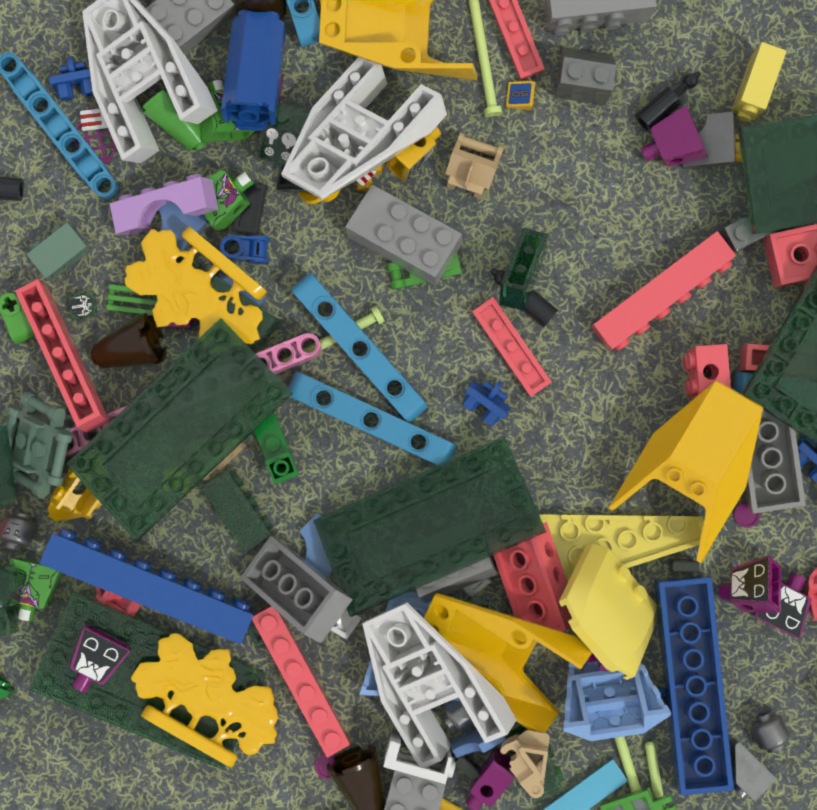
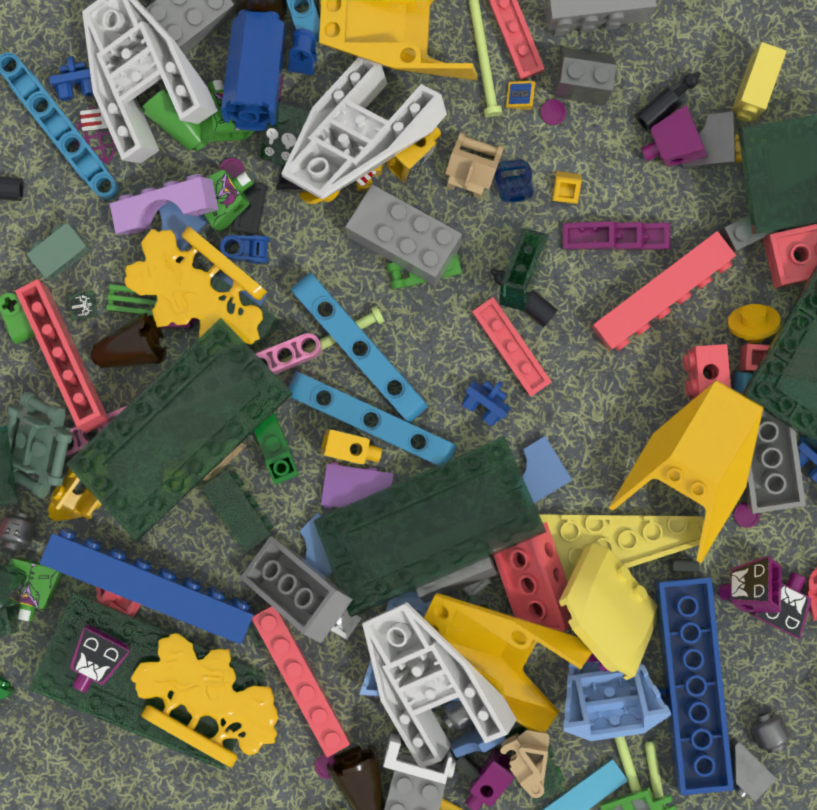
none -> magenta piece [219,158,245,178]
none -> blue piece [288,28,317,76]
none -> yellow torso [320,429,382,465]
none -> medium lavender piece [321,462,394,515]
none -> clear blue piece [494,159,534,203]
none -> medium blue tile [514,436,572,507]
none -> magenta piece [541,99,566,125]
none -> yellow slope [552,171,582,204]
none -> magenta slope [563,221,671,250]
none -> yellow piece [728,304,781,343]

